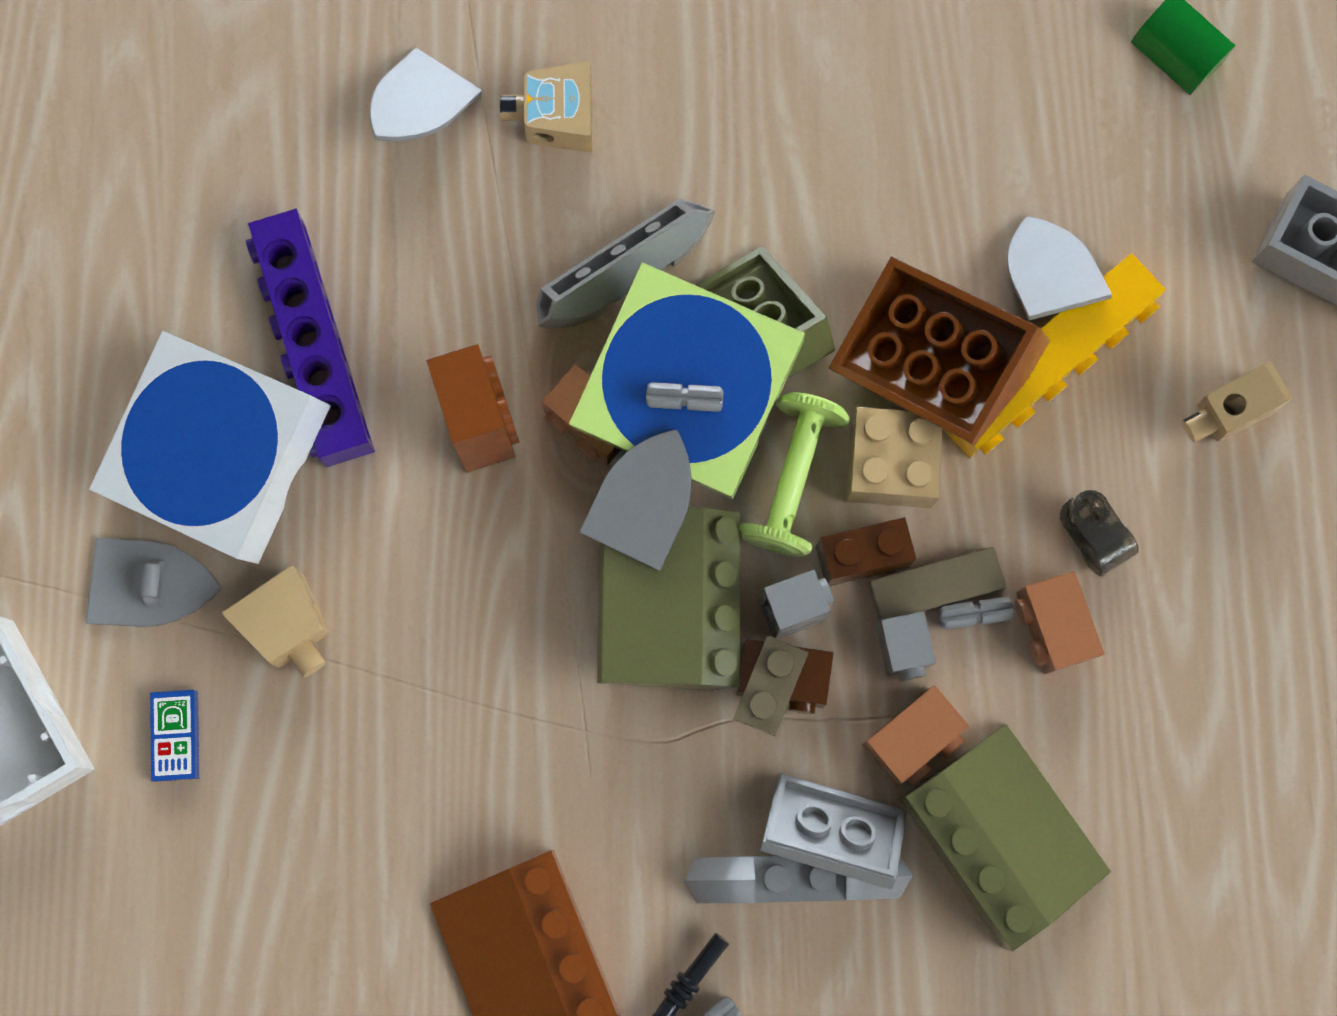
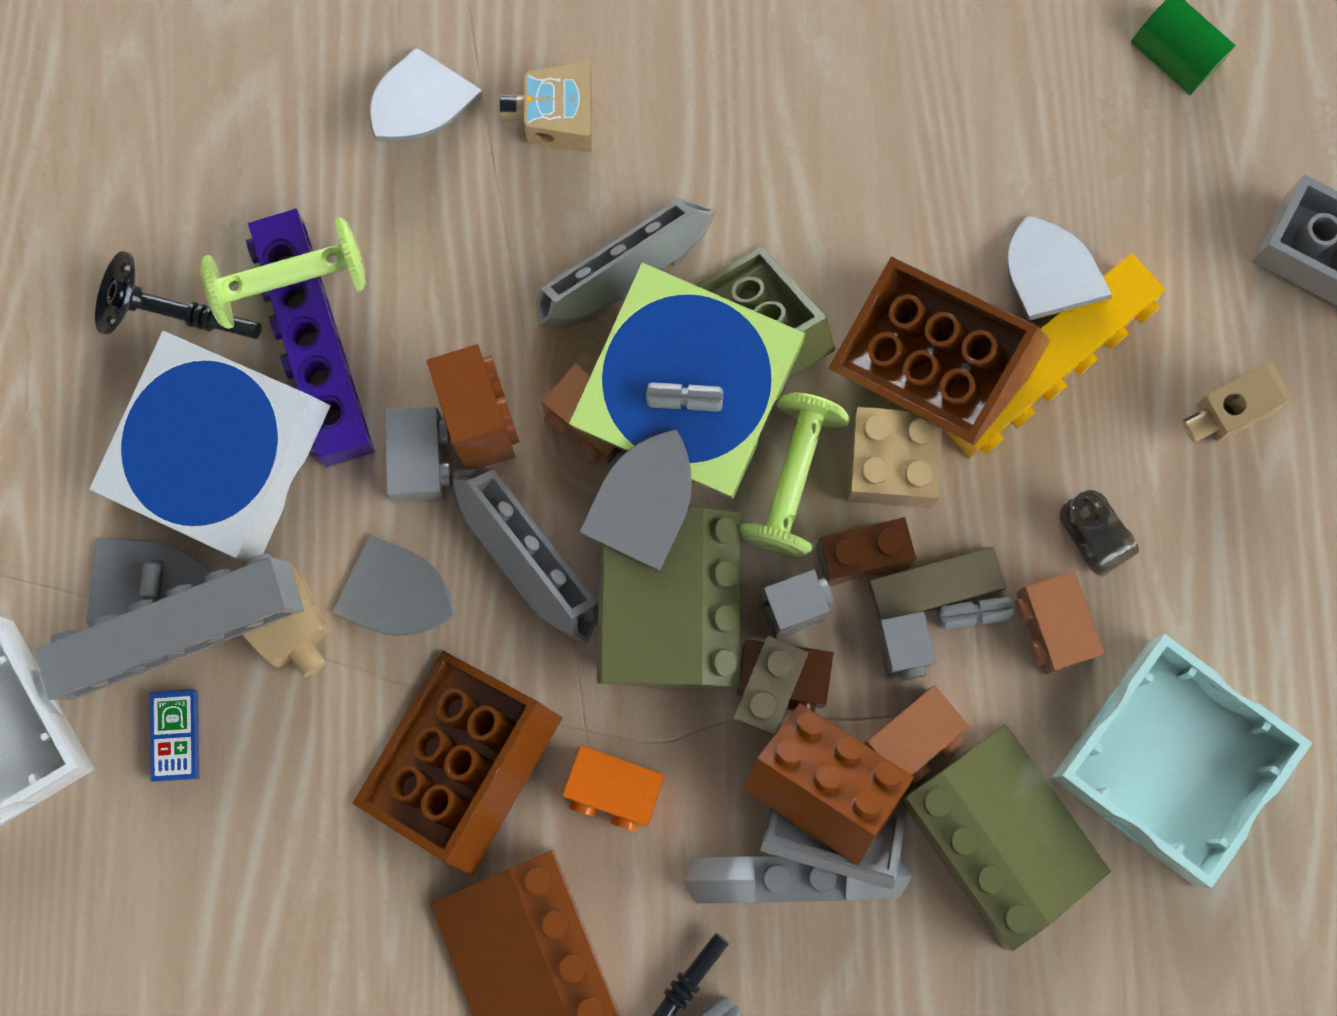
none -> light grey brick [35,553,304,700]
none -> black dish [95,251,262,339]
none -> yellowish green hose [200,218,366,329]
none -> light grey shield [332,535,455,636]
none -> dark orange slope [352,650,562,875]
none -> light grey brick [385,407,452,503]
none -> light grey brick [453,467,598,643]
none -> orange brick [563,745,665,832]
none -> dark orange brick [743,703,914,866]
none -> light aqua tile [1051,634,1312,888]

